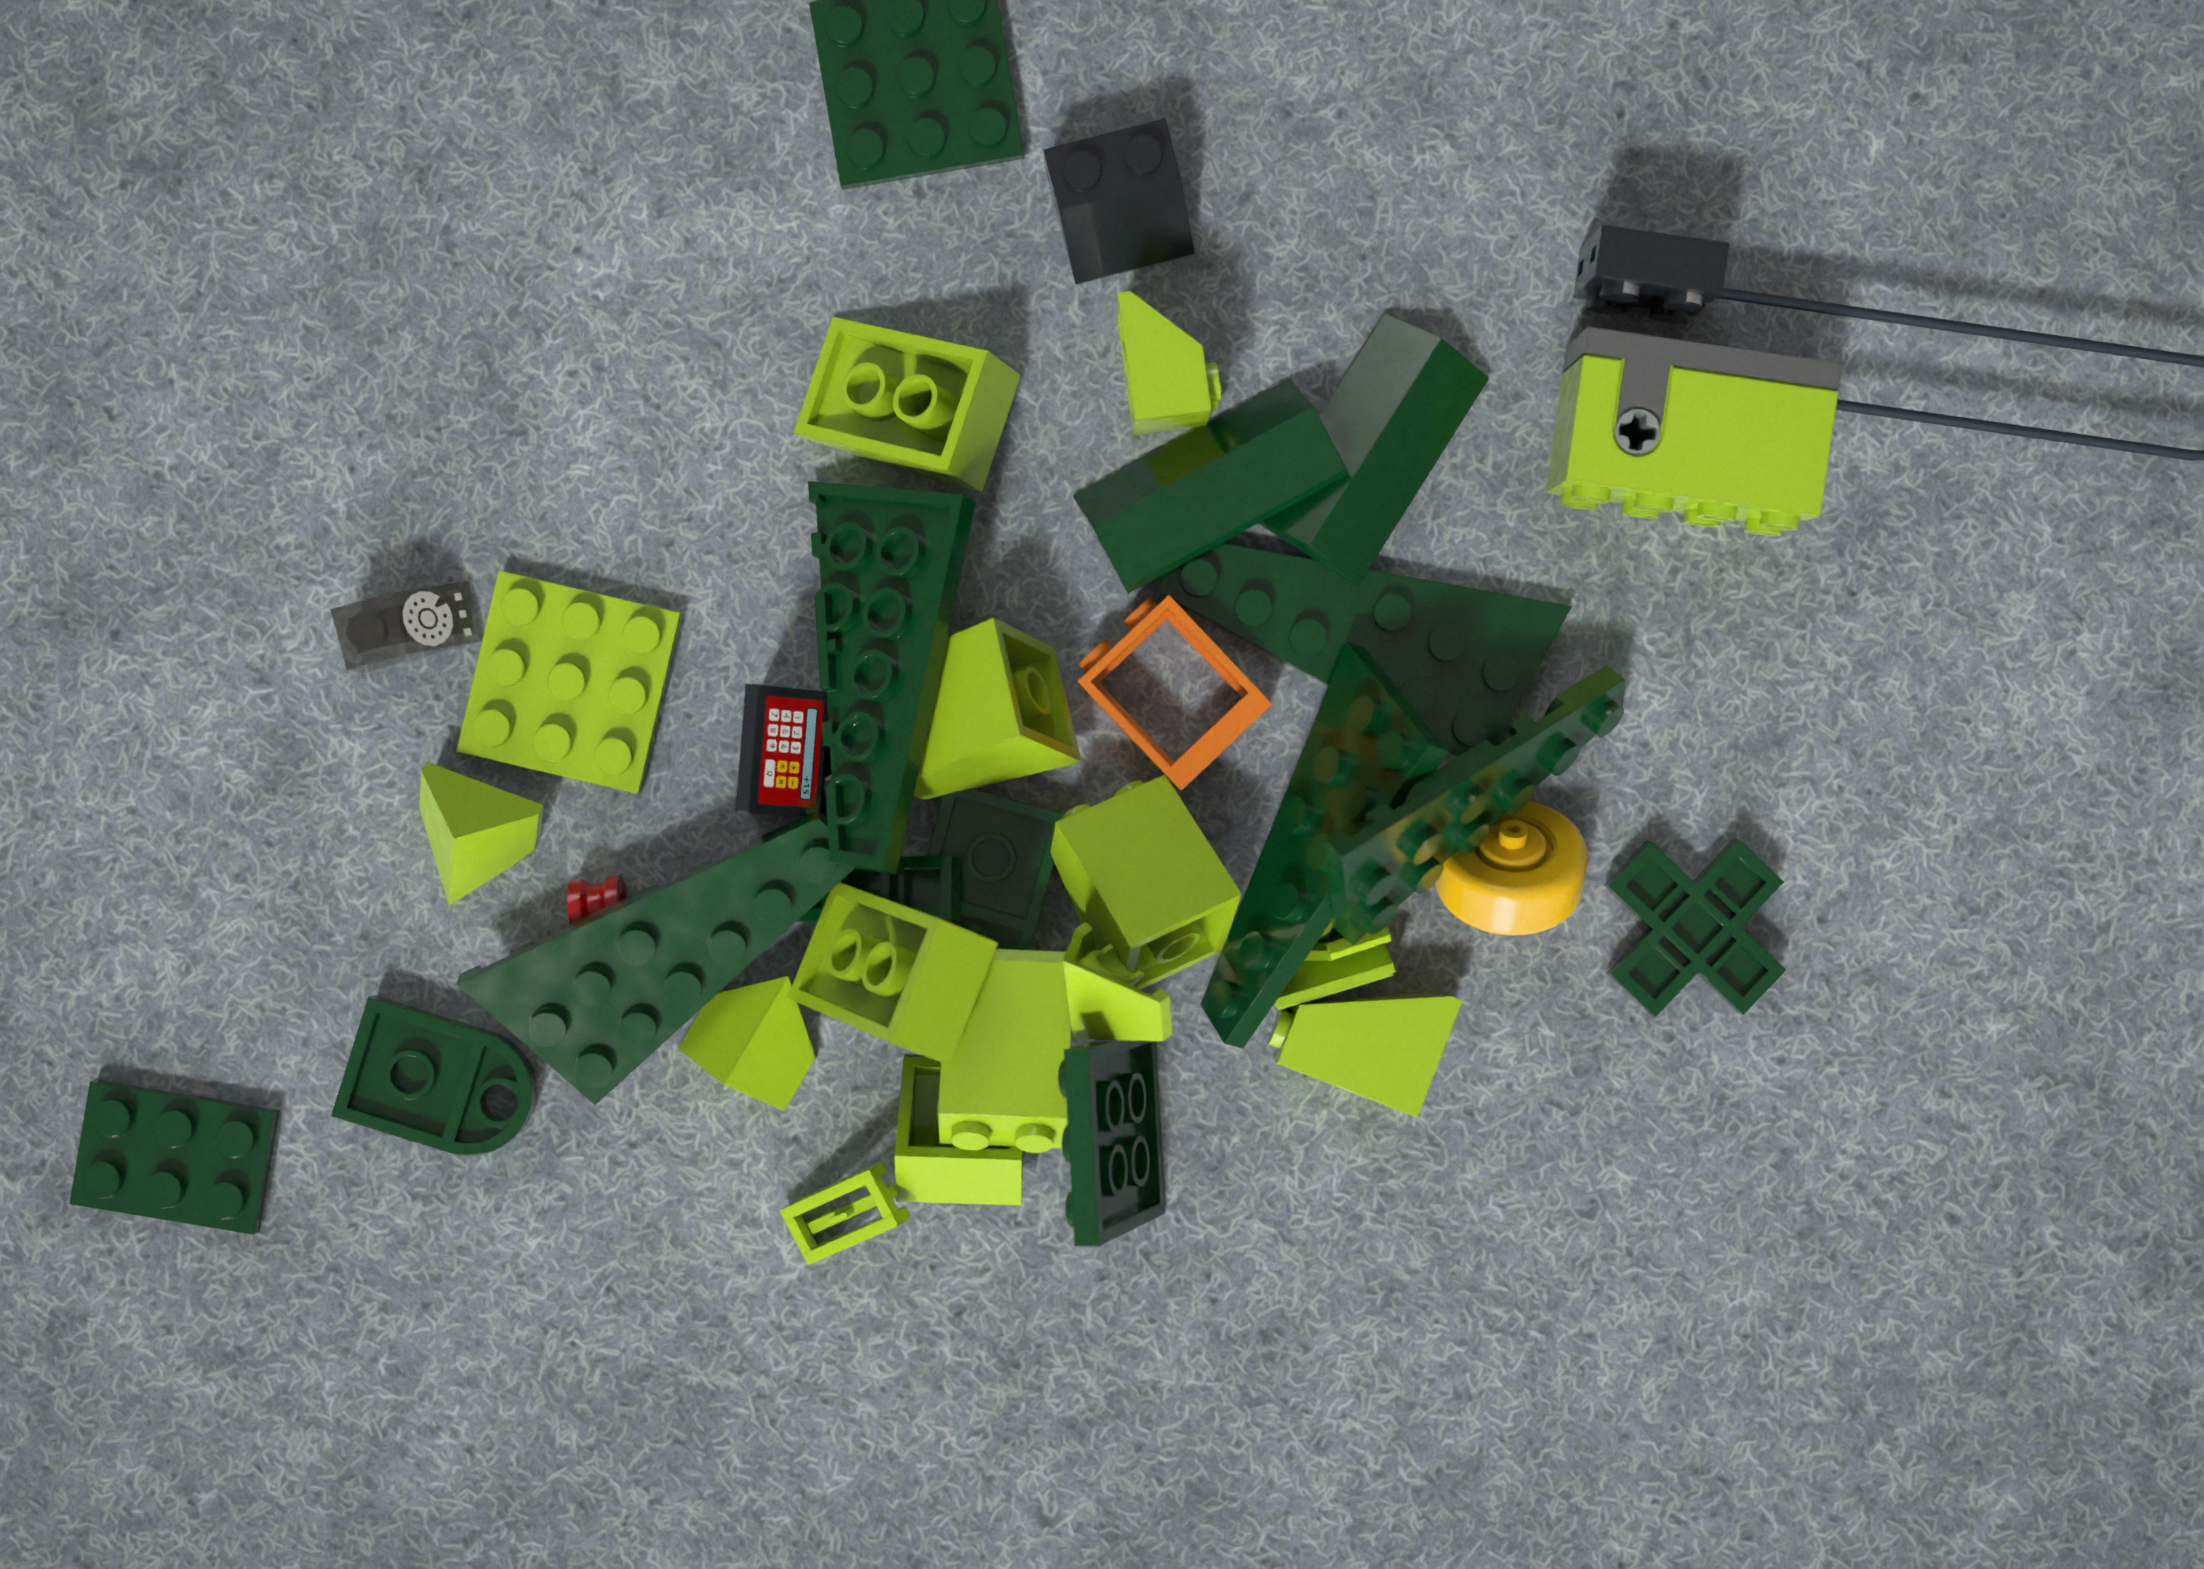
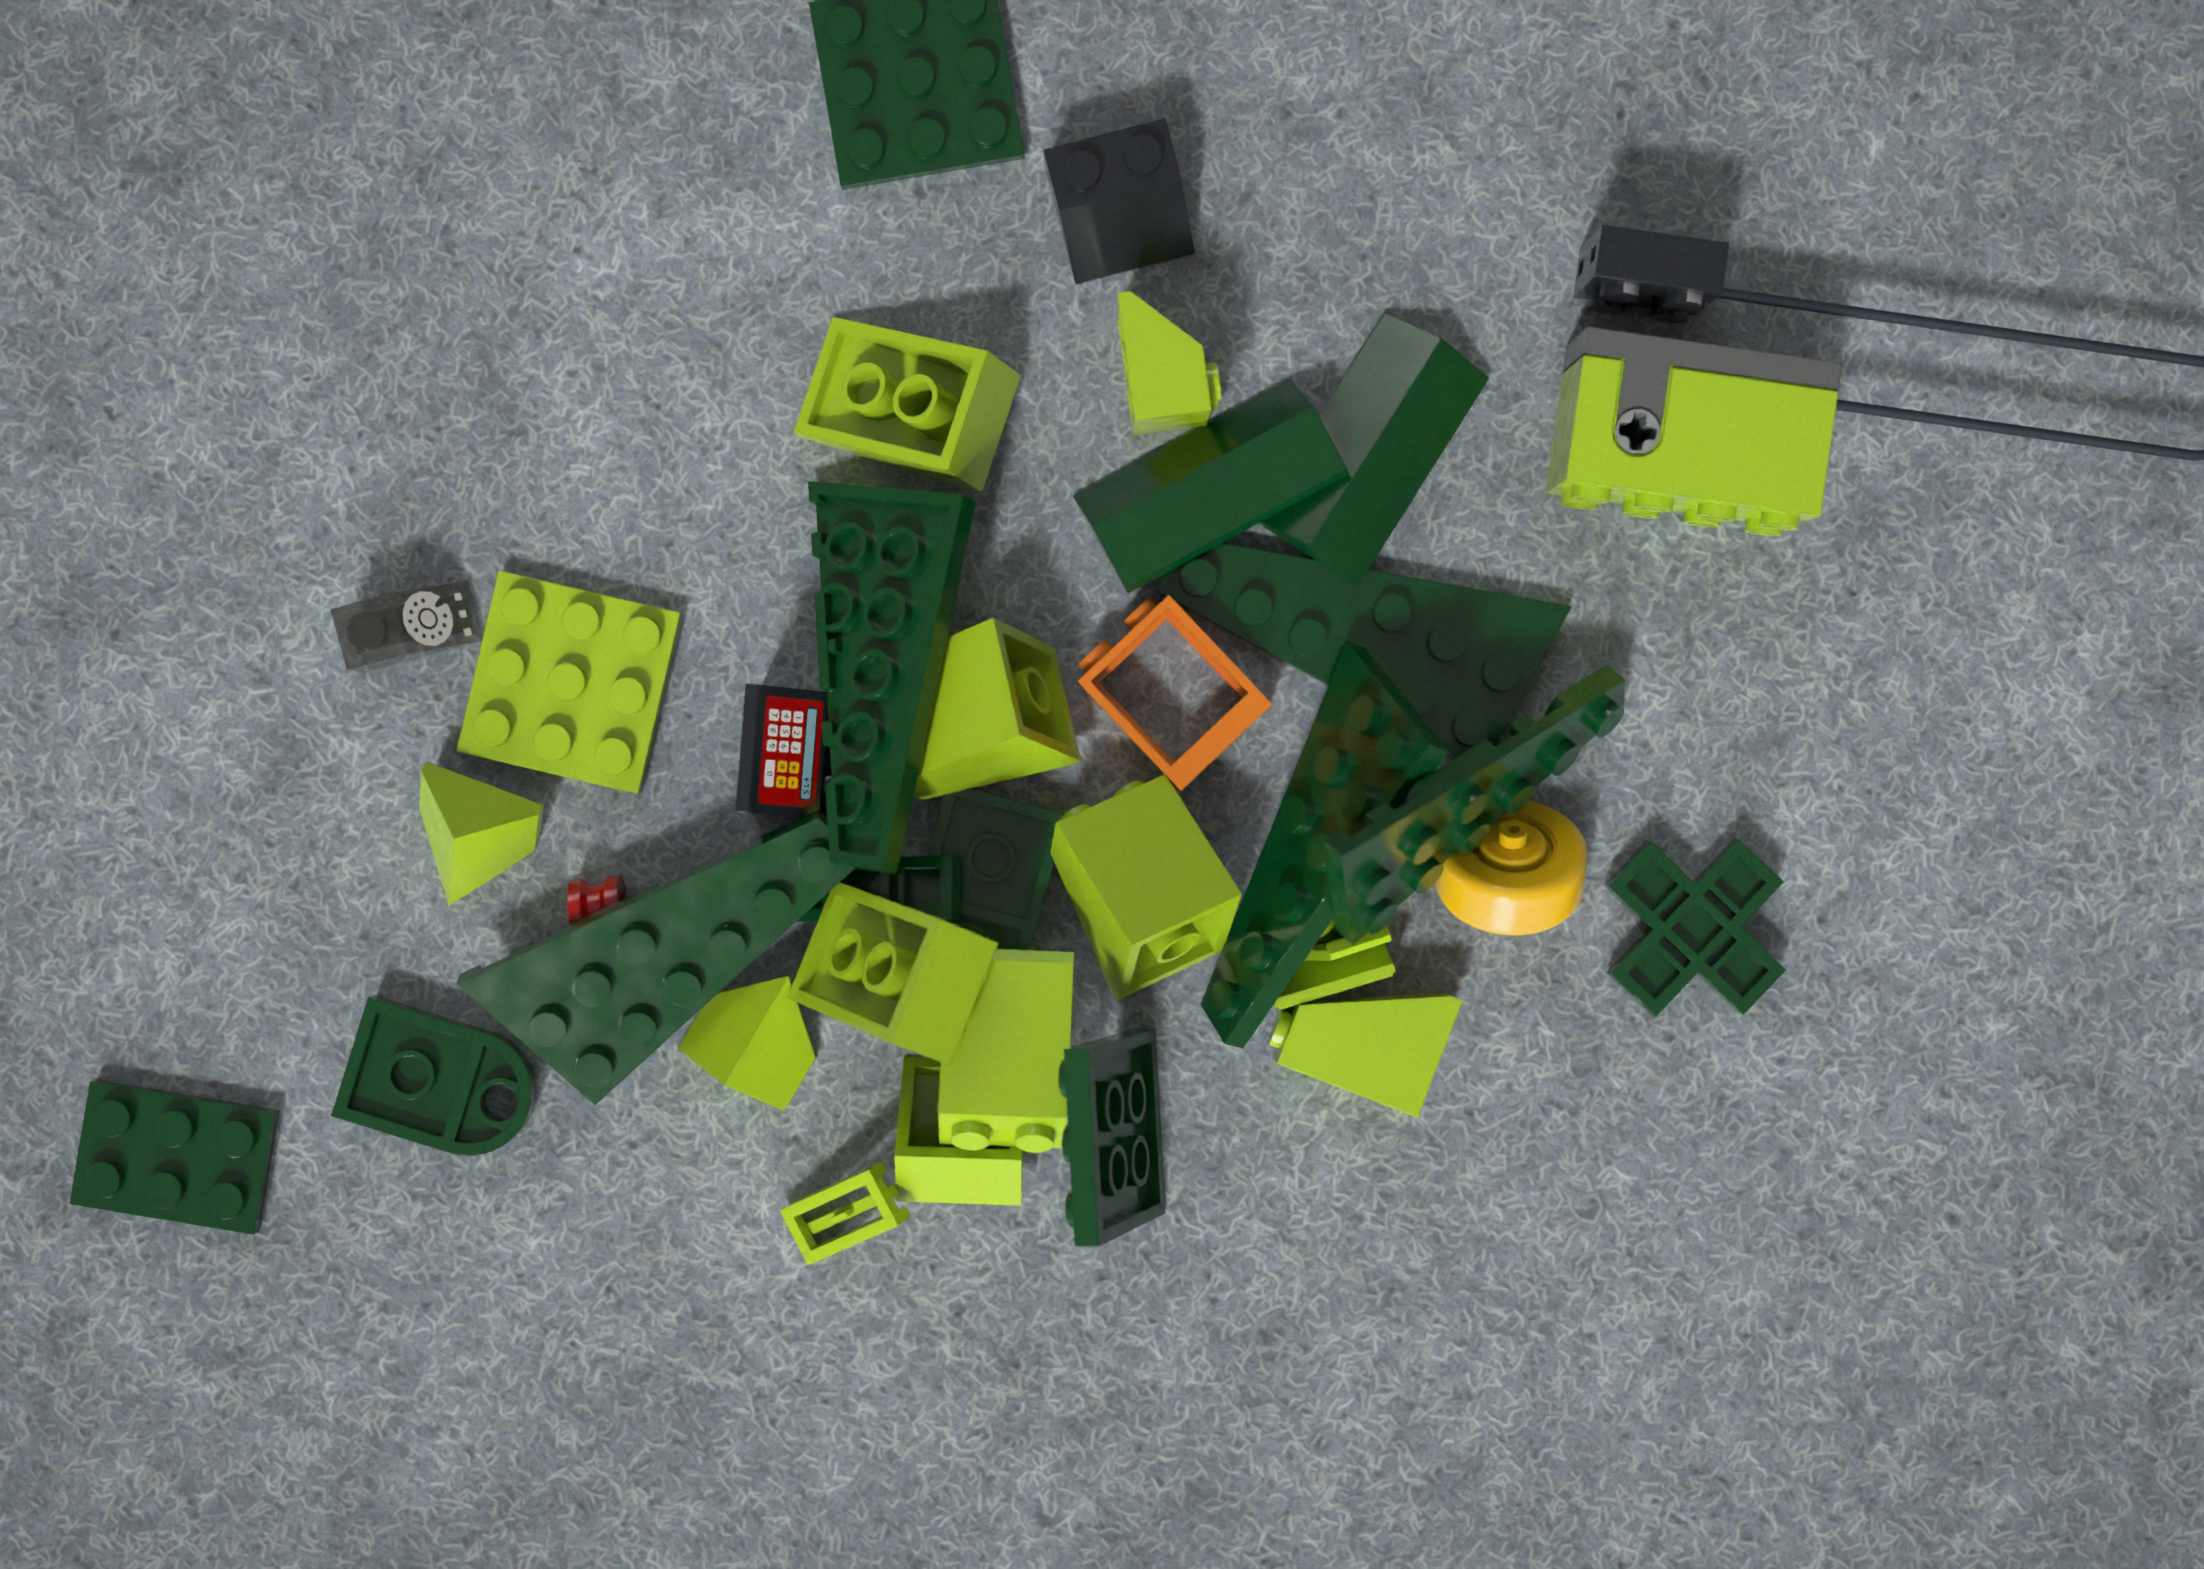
lime slope [1063,922,1173,1041] -> none

